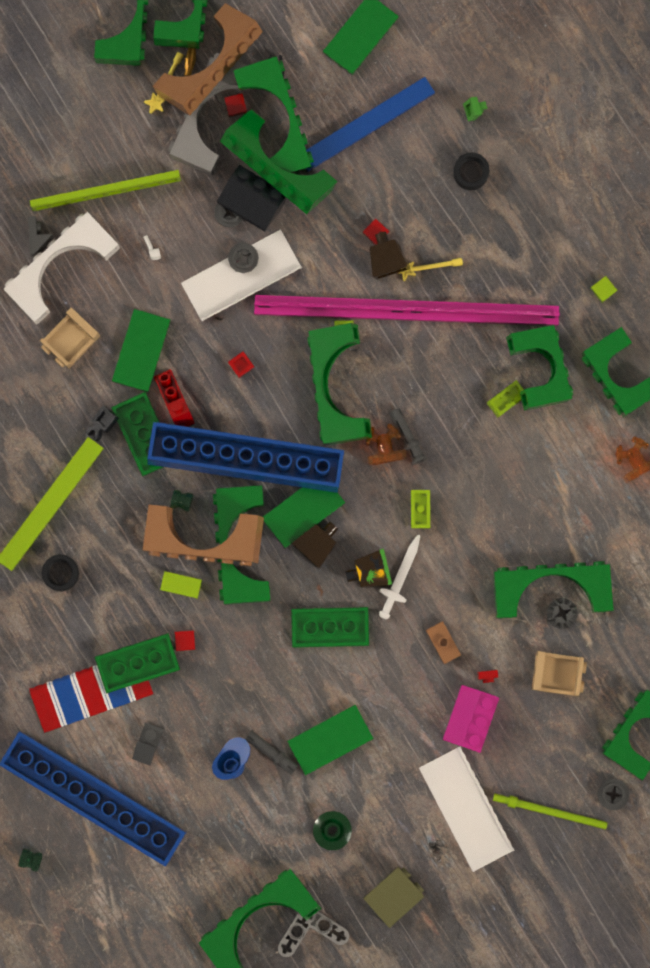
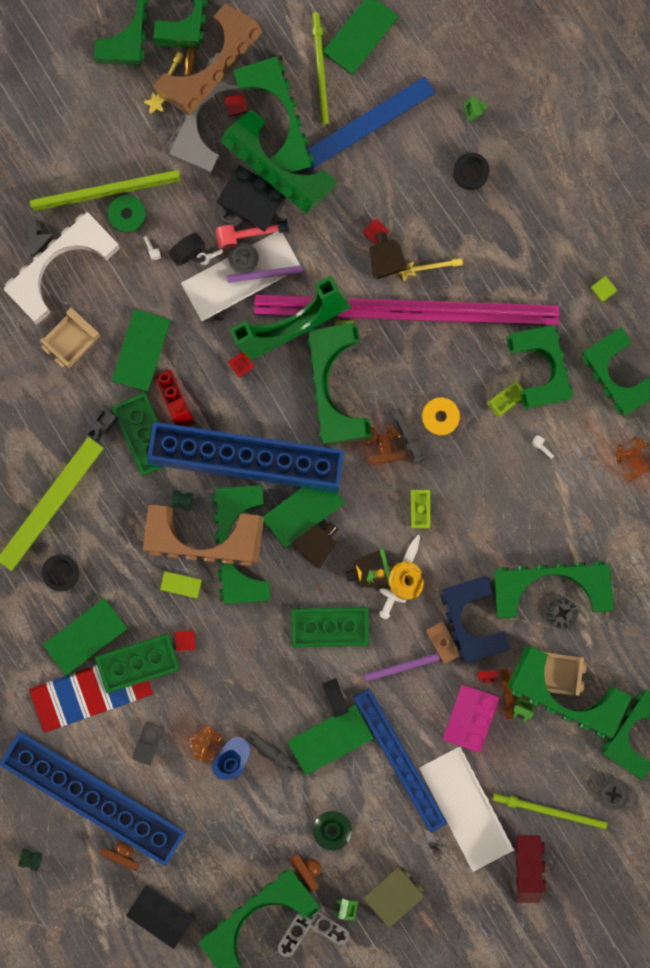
none -> green tile [43,598,128,676]
none -> dark orange tile [100,841,139,871]
none -> green tile [108,195,146,233]
none -> black slope [126,883,196,949]
none -> black tyre [169,233,206,266]
none -> clear orange hips [187,725,221,762]
none -> white hand [197,249,224,265]
none -> coral piece [215,218,289,249]
none -> medium lavender bar [227,265,303,283]
none -> green arch [229,275,352,361]
none -> dark orange tile [289,854,321,892]
none -> lime bar [311,13,329,125]
none -> black tyre [322,678,349,718]
none -> bright green tile [334,899,358,921]
none -> blue tile [353,688,447,833]
none -> medium lavender bar [364,653,440,682]
none -> yellow tile [389,561,424,600]
none -> yellow tile [422,397,460,436]
none -> dark blue arch [440,576,510,664]
none -> clear orange tile [501,668,513,719]
none -> green arch [506,645,632,739]
none -> bright green tile [513,697,536,723]
none -> dark red wedge [516,835,546,903]
none -> white hand [532,435,554,459]

